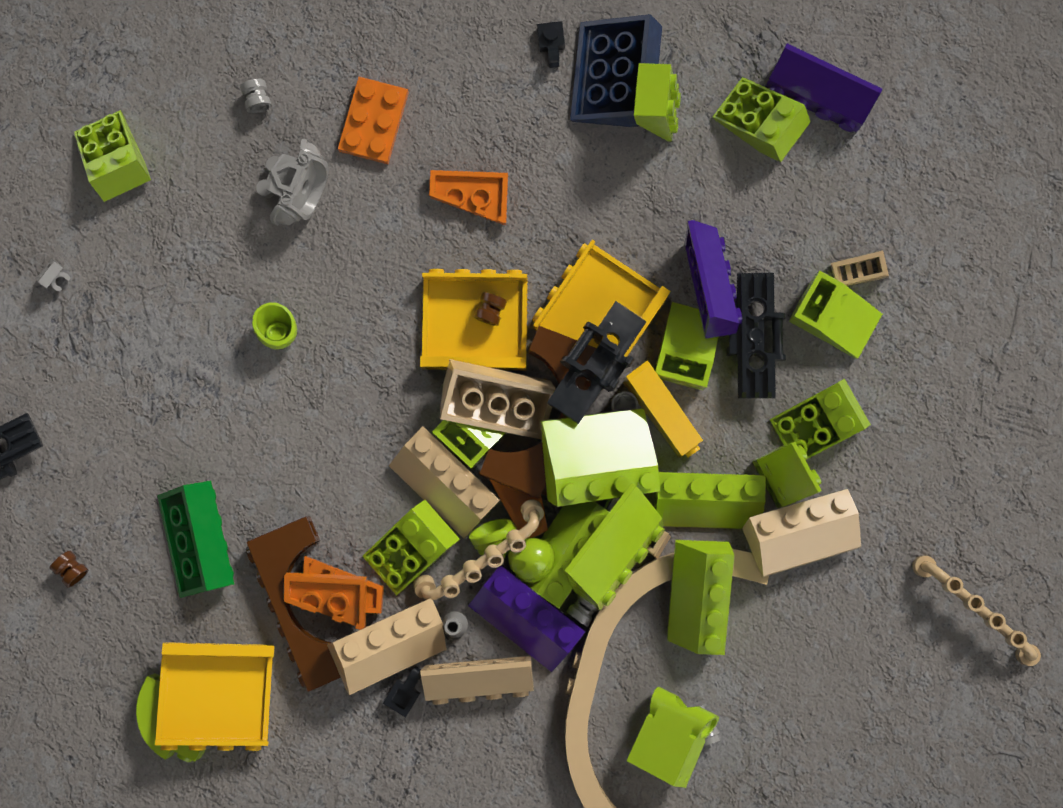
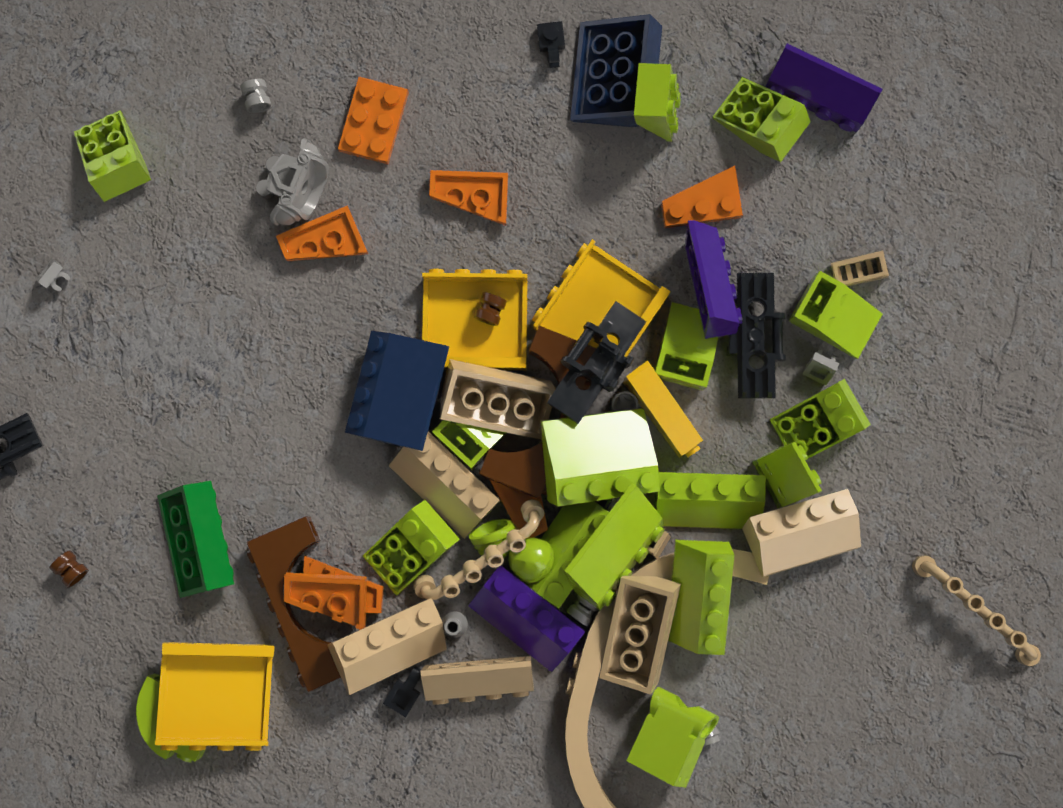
lime hat [252,302,297,350] -> none
none -> orange wing [276,205,368,261]
none -> dark blue slope [345,330,449,451]
none -> tan slope [599,576,681,695]
none -> orange wing [661,166,743,228]
none -> light grey tile [802,350,839,385]

